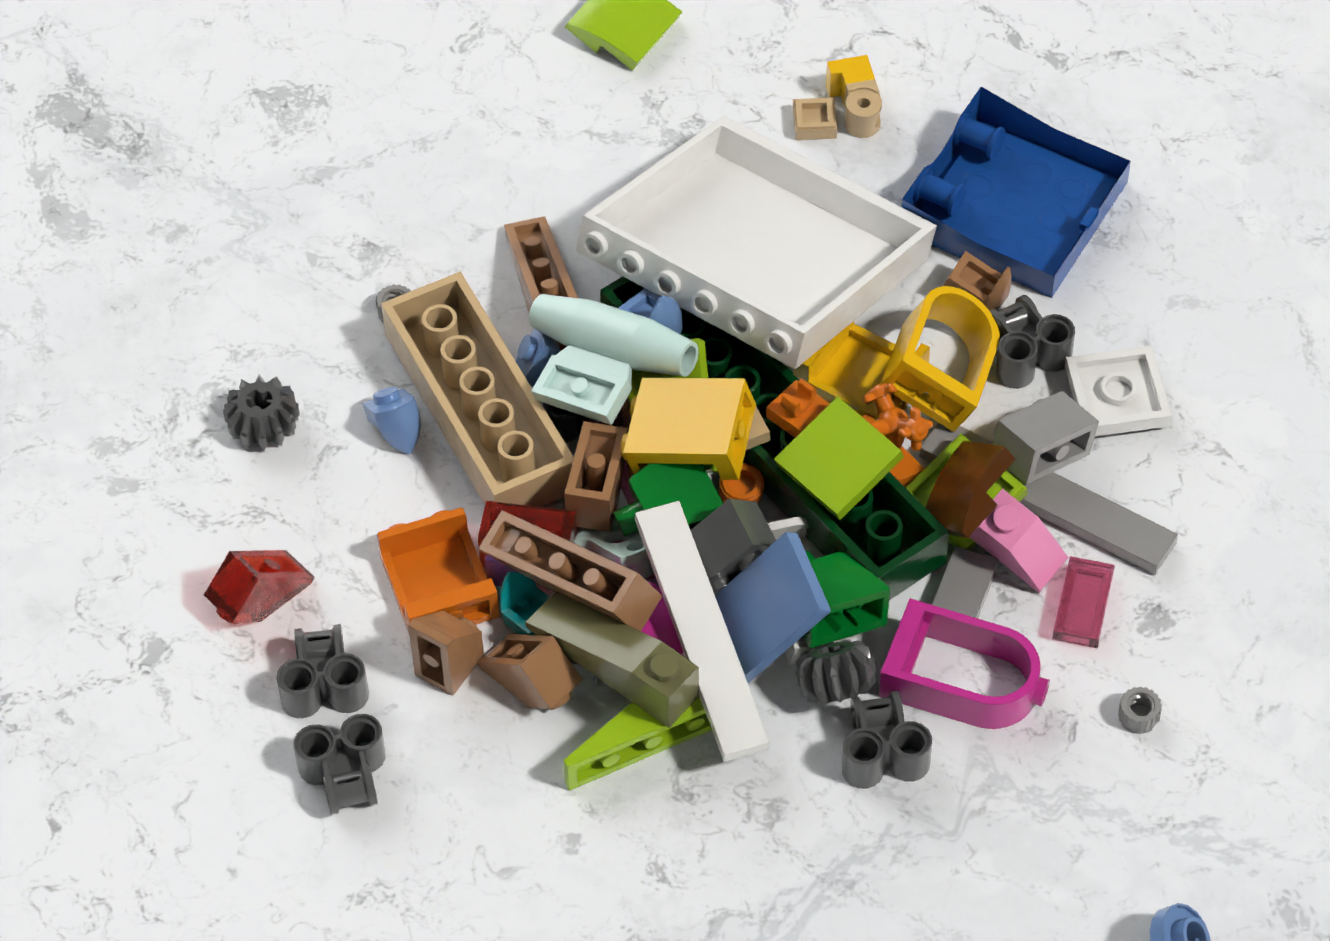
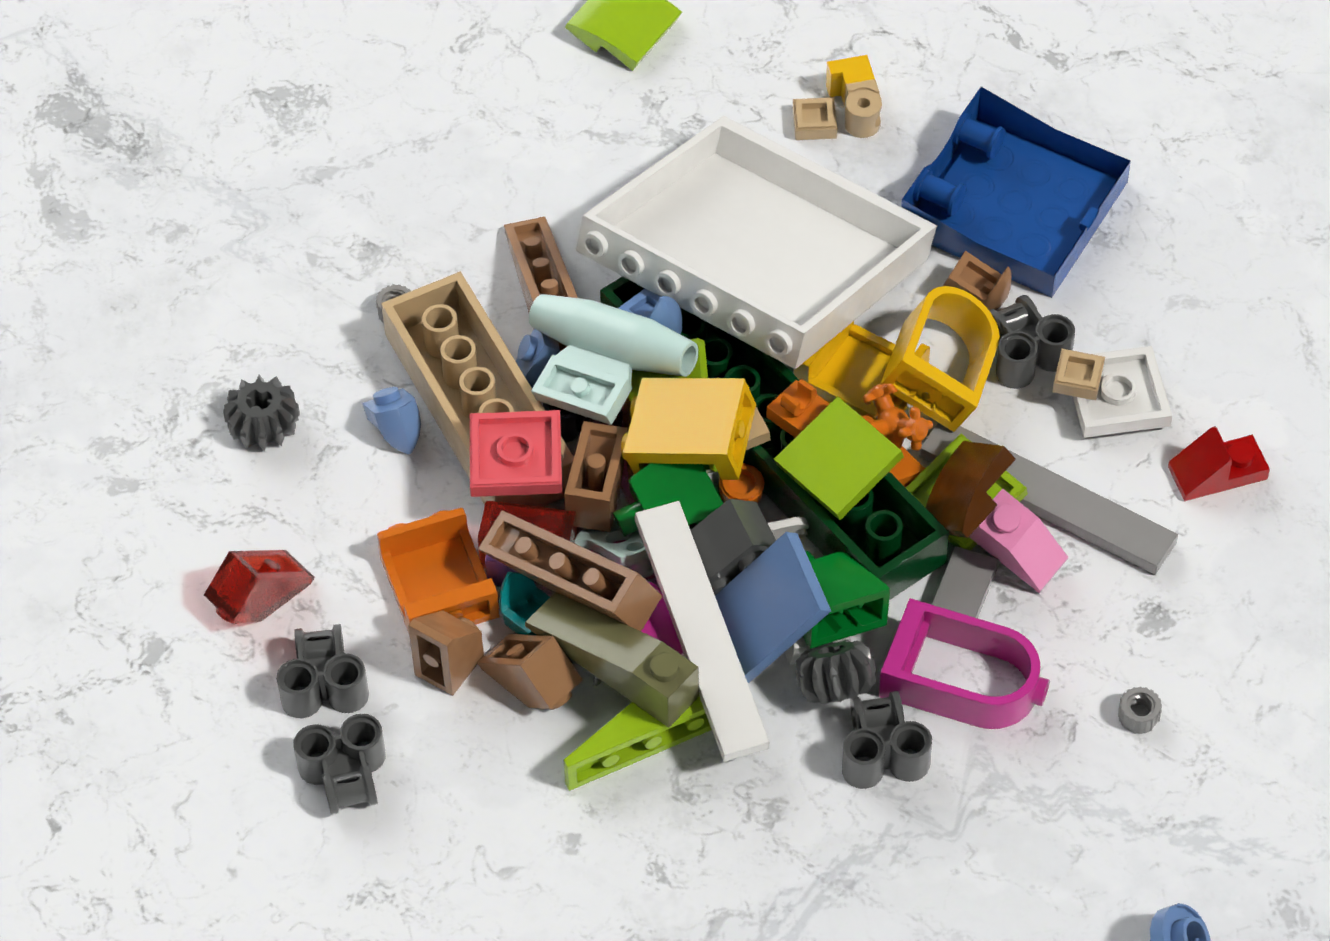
light grey brick [992,391,1099,485] -> none
clear pink tile [1052,556,1115,649] -> none
none -> coral plate [470,410,562,497]
none -> tan tile [1053,349,1105,400]
none -> red slope [1168,426,1270,502]

